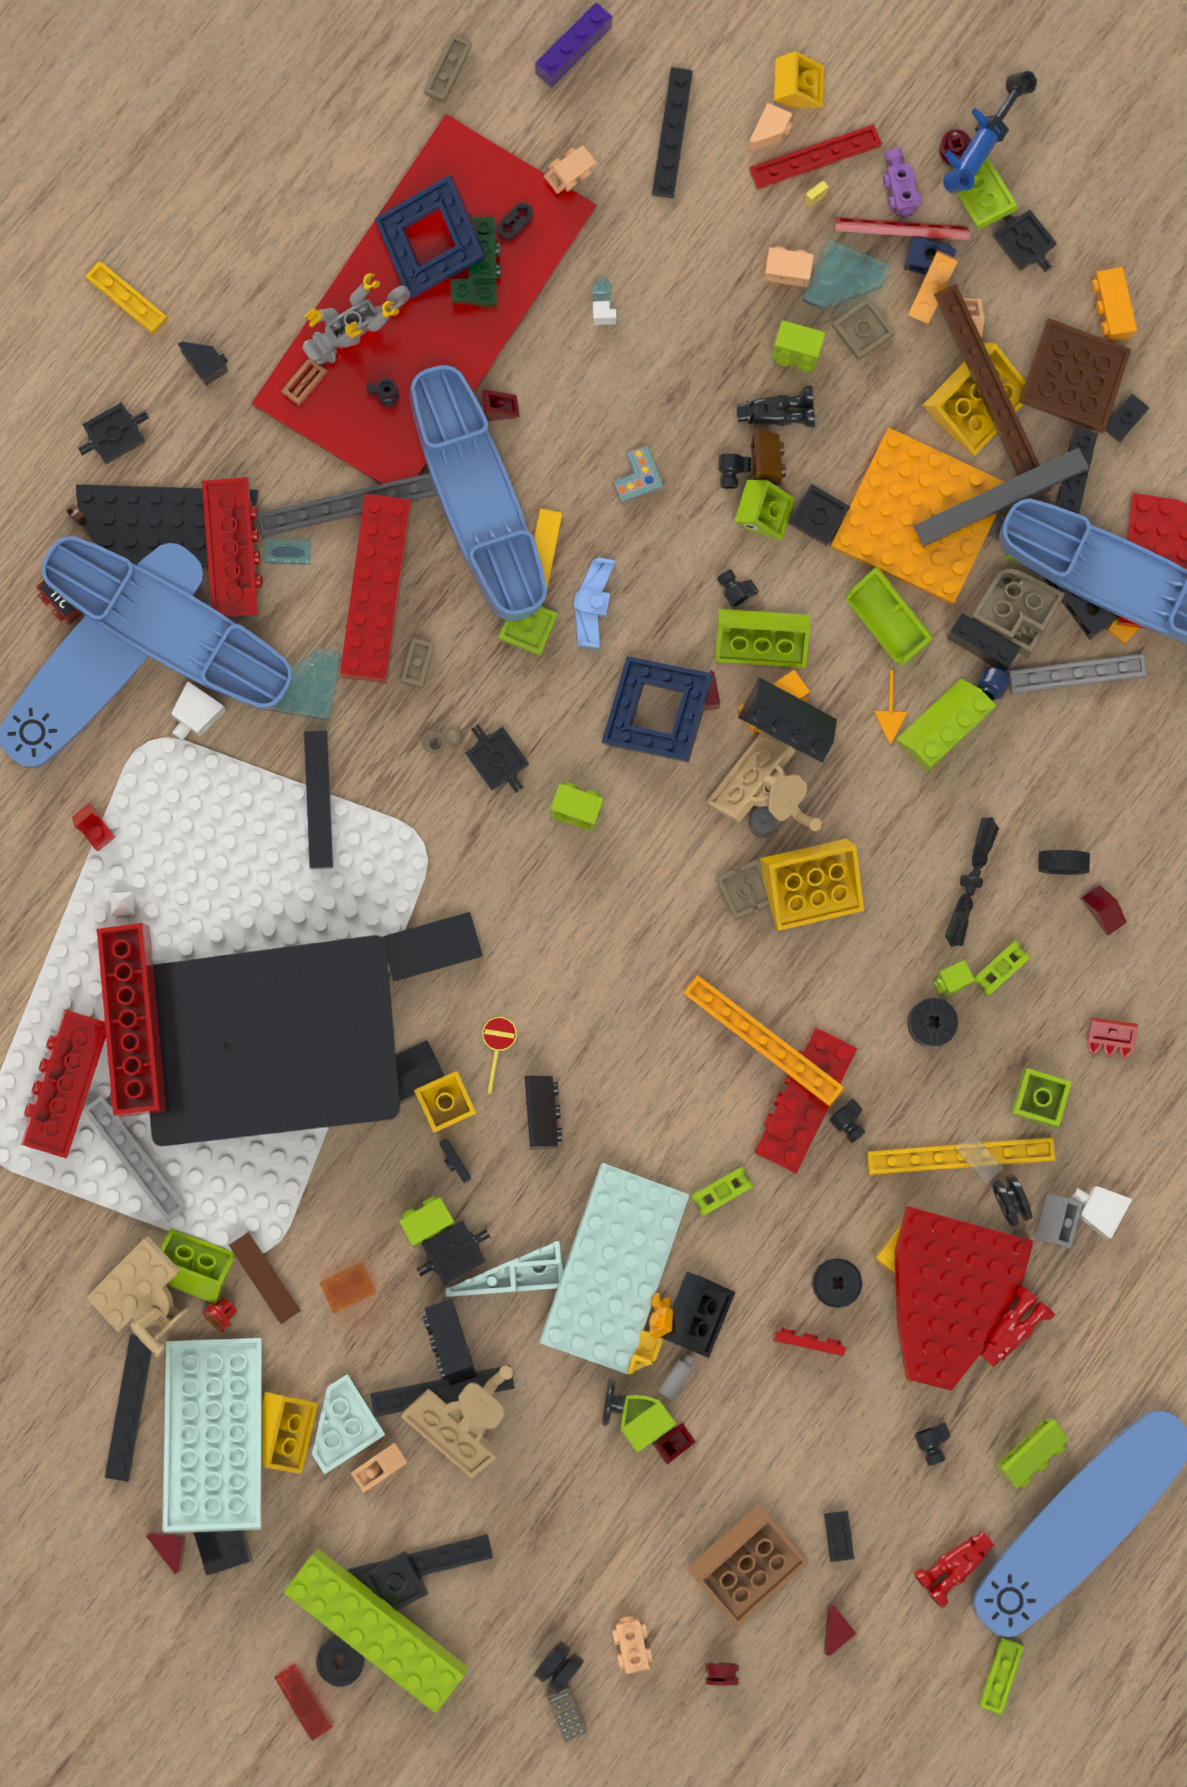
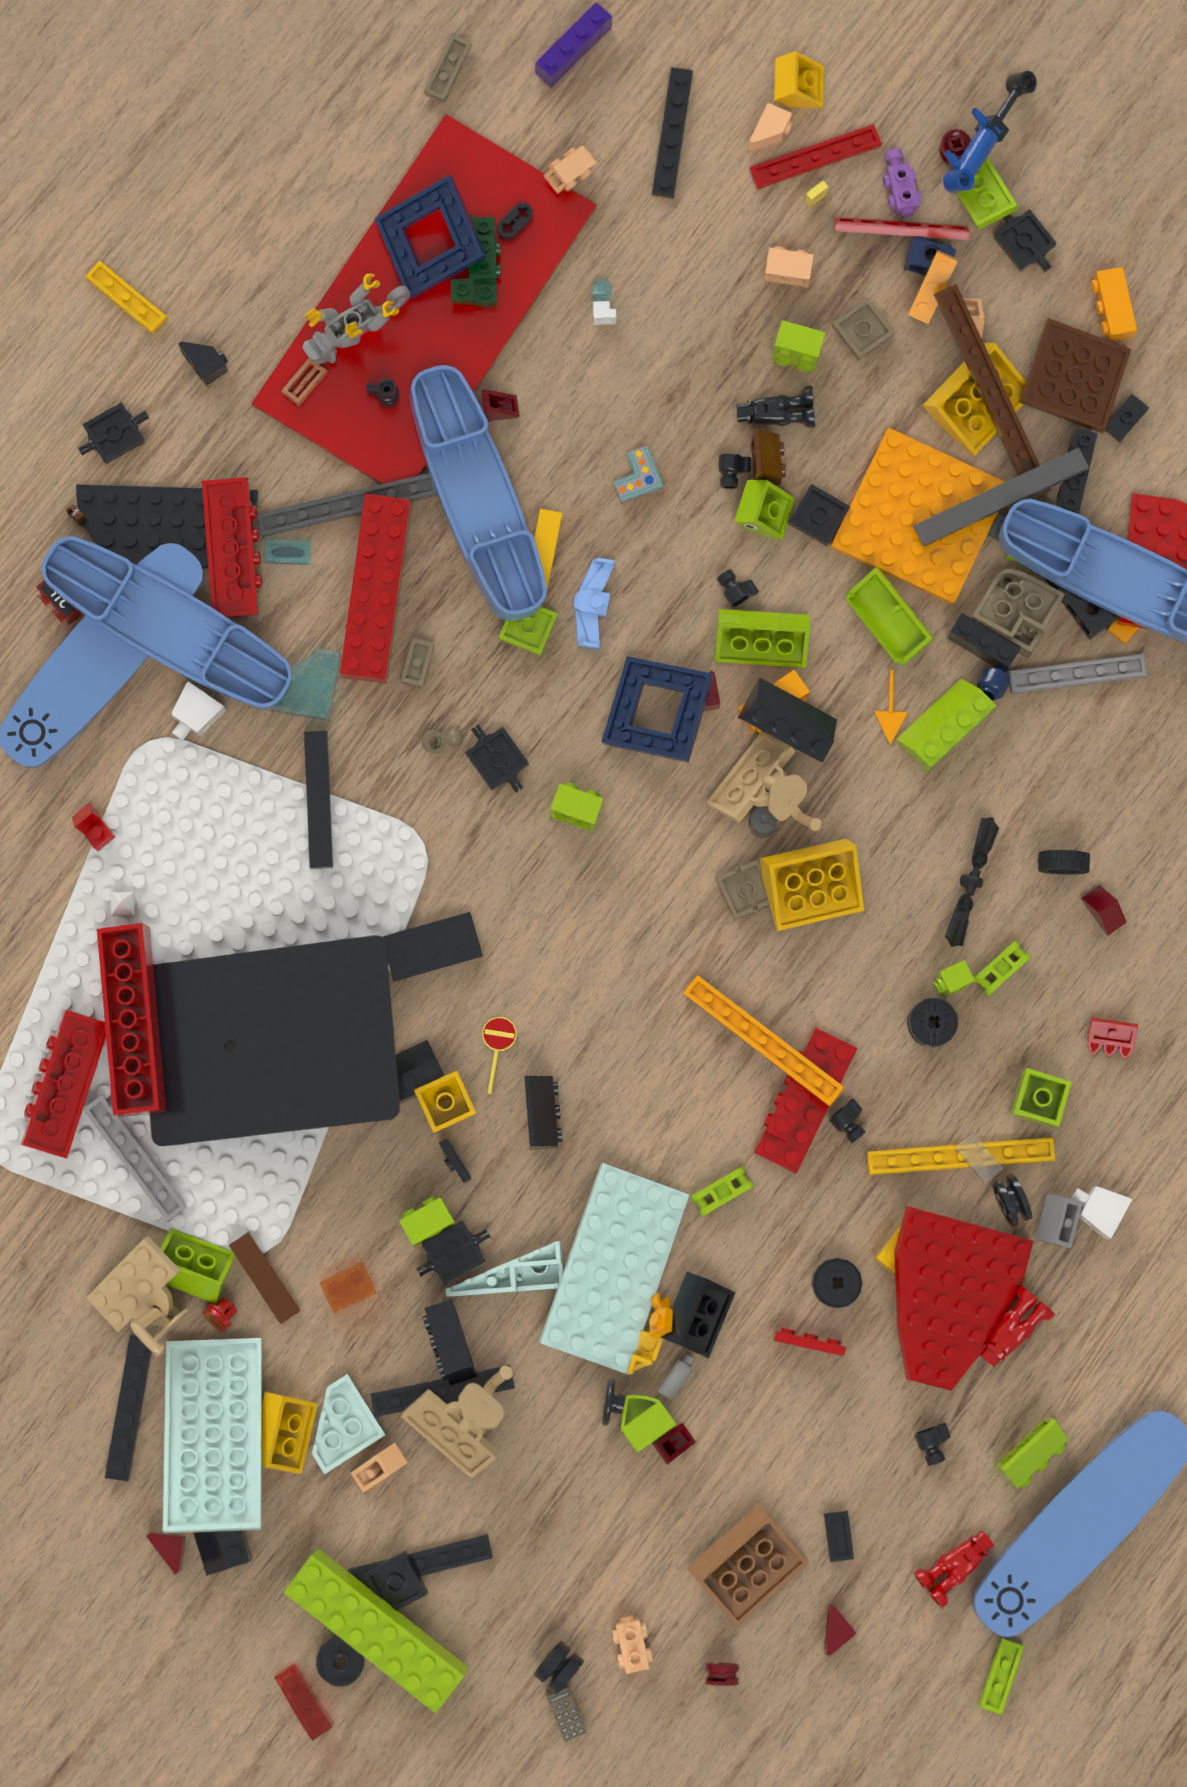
clear light blue plate [802,240,891,310] -> none

